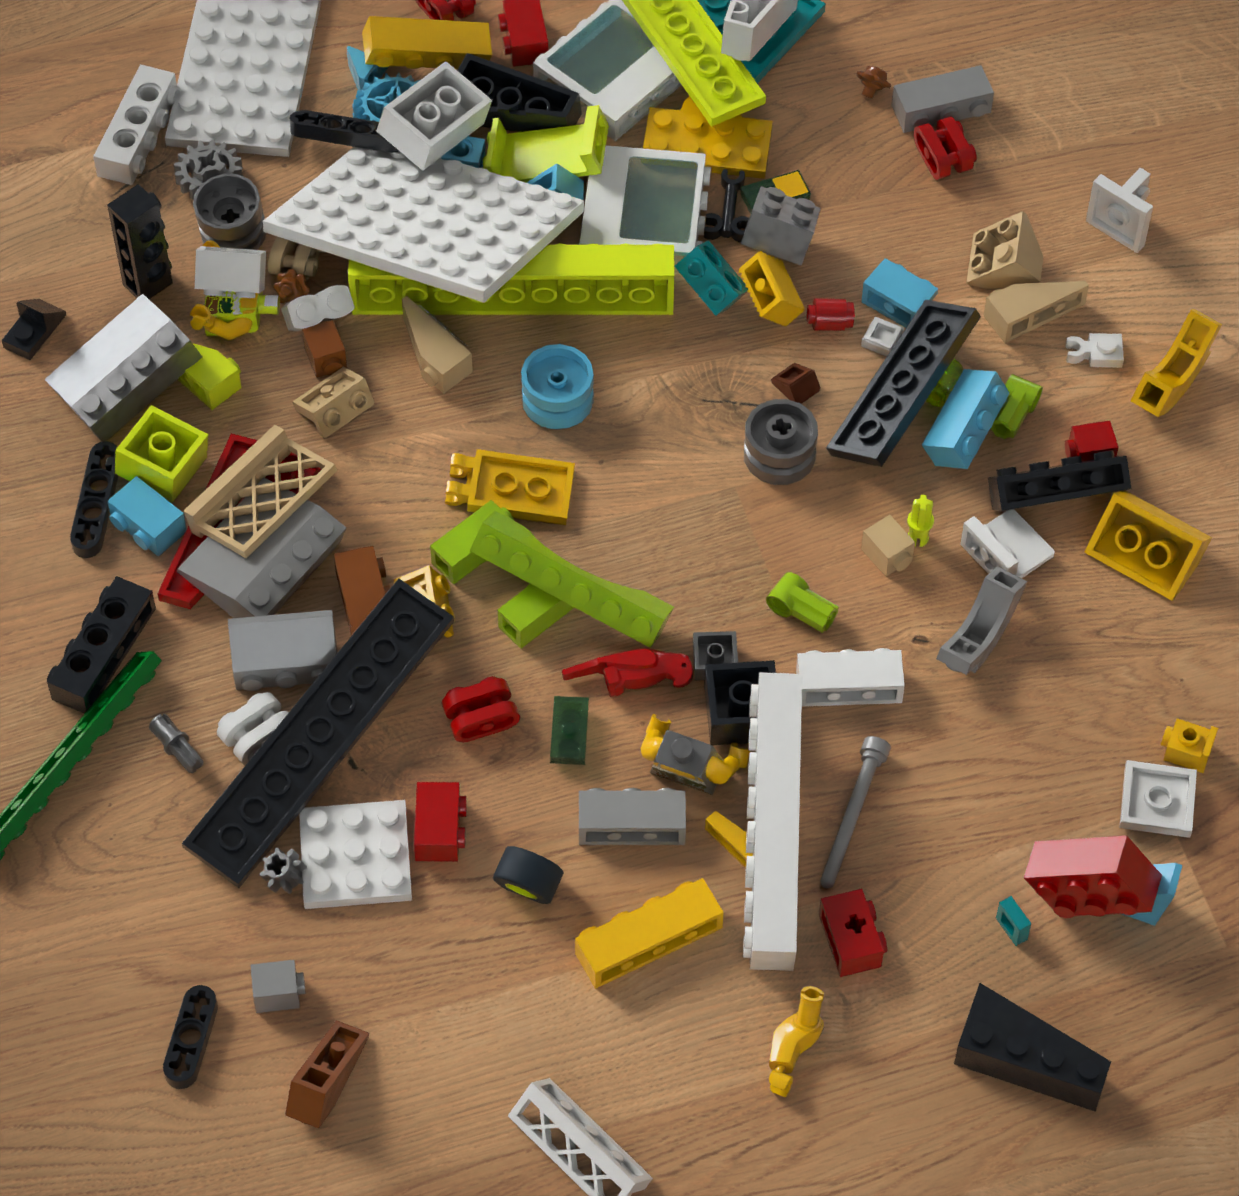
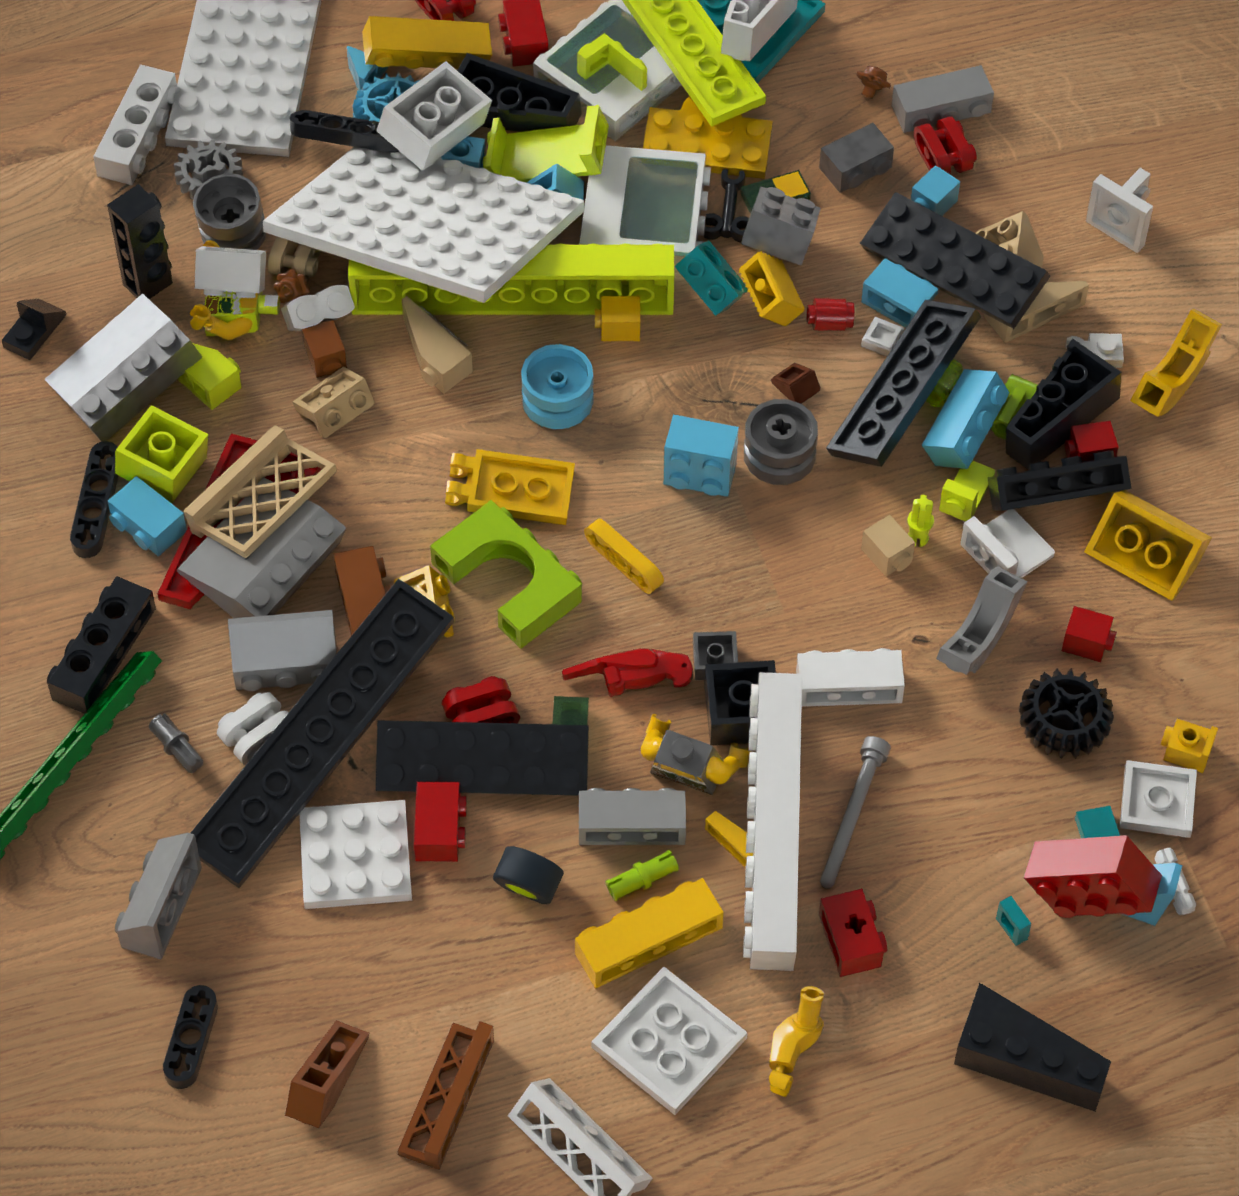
light grey brick [251,960,306,1013] -> none
flat silver gear [260,848,307,894] -> none
lime arch [470,511,674,648] -> none
lime piece [766,572,839,633] -> none
none -> light grey slope [115,833,202,960]
none -> black plate [376,720,589,796]
none -> dark orange fence [397,1021,494,1170]
none -> neon yellow bracket [577,33,647,91]
none -> yellow beam [584,518,664,594]
none -> white plate [591,967,747,1115]
none -> yellow brick [595,296,640,341]
none -> lime pin [605,850,679,901]
none -> medium azure brick [663,414,739,497]
none -> flat silver brick [819,123,894,193]
none -> black plate [860,192,1050,329]
none -> medium azure brick [911,165,960,216]
none -> neon yellow bracket [939,460,995,522]
none -> black wedge [1006,339,1122,470]
none -> black gear [1019,668,1114,759]
none -> red brick [1061,606,1117,662]
none -> teal tile [1075,806,1120,838]
none -> white axle [1155,848,1196,915]

